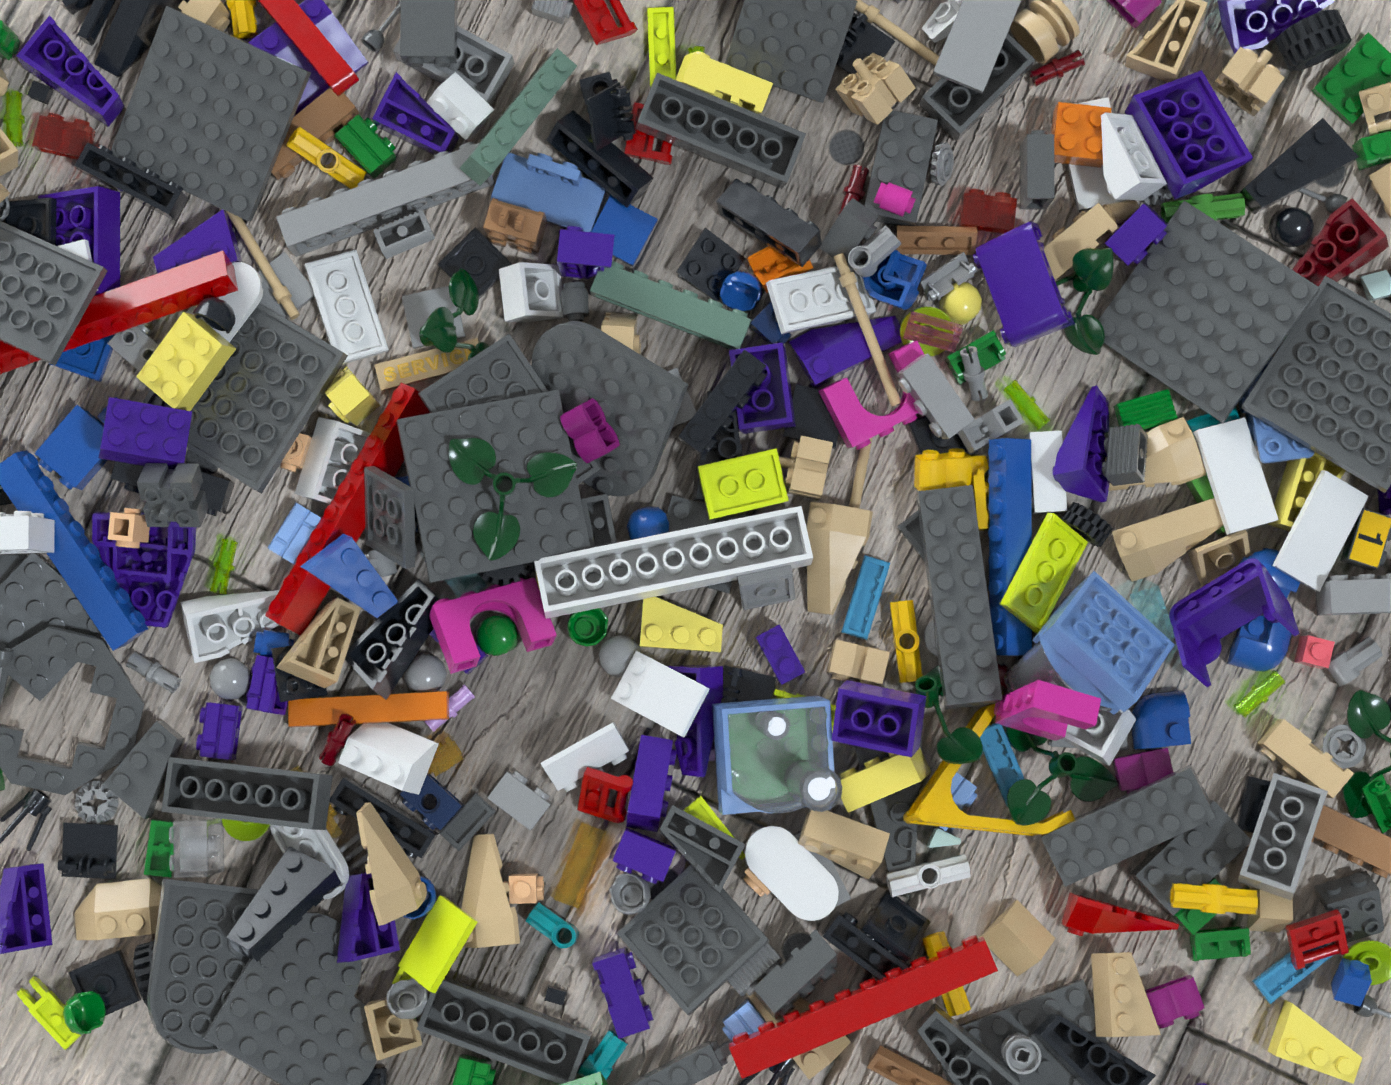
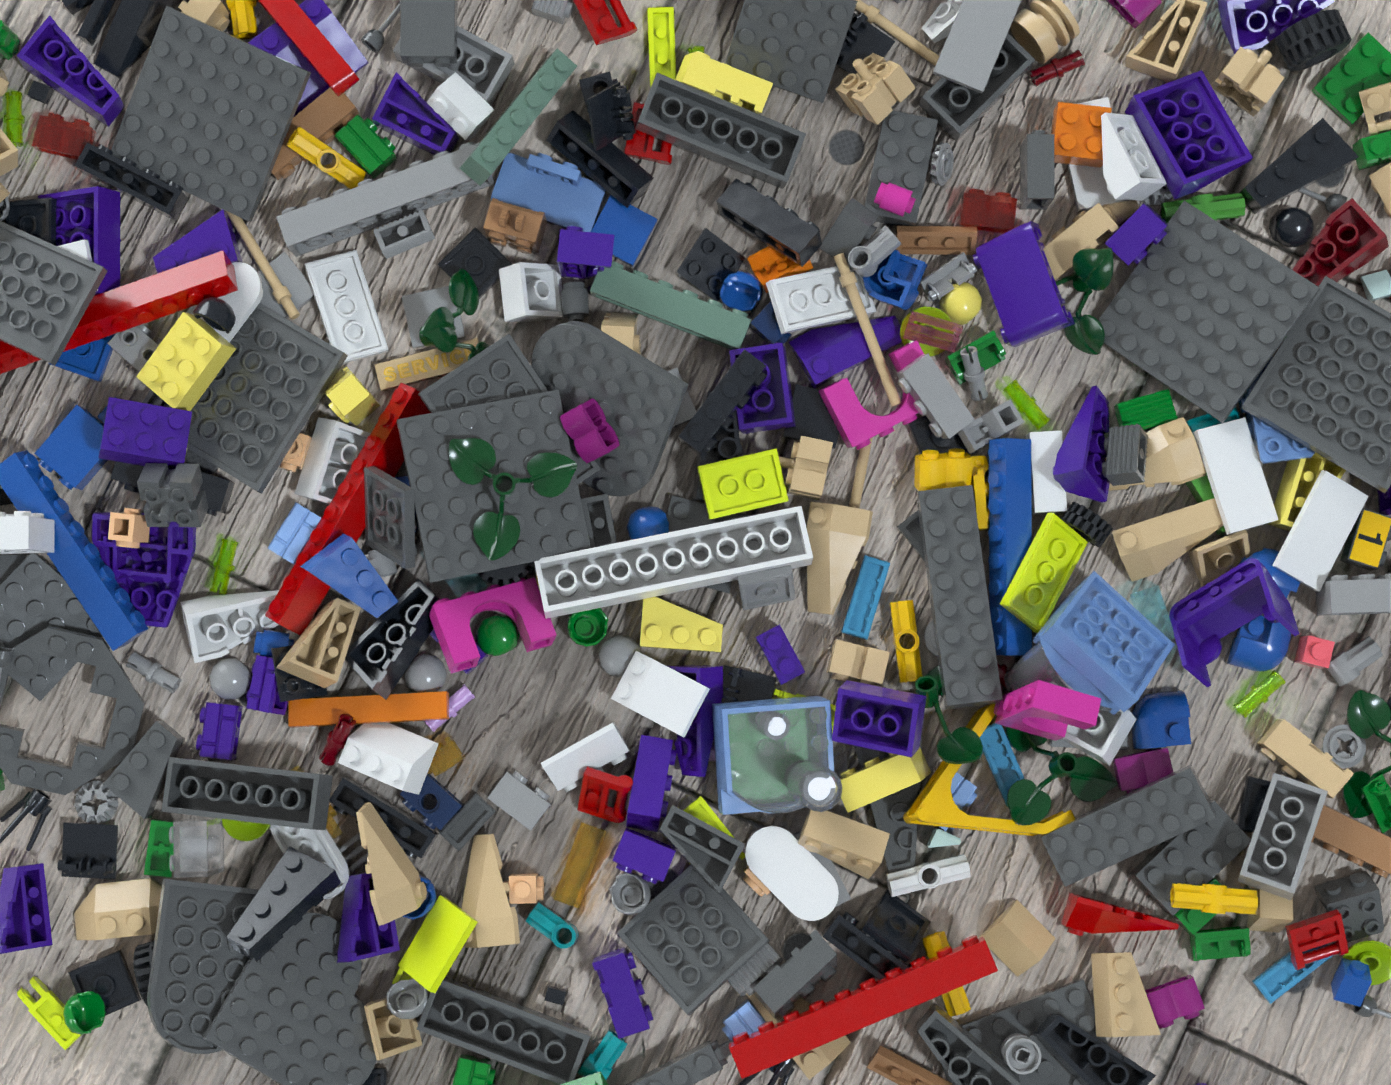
dark red pin [838,165,869,216] -> none
light yellow wedge [1268,1000,1362,1084] -> none

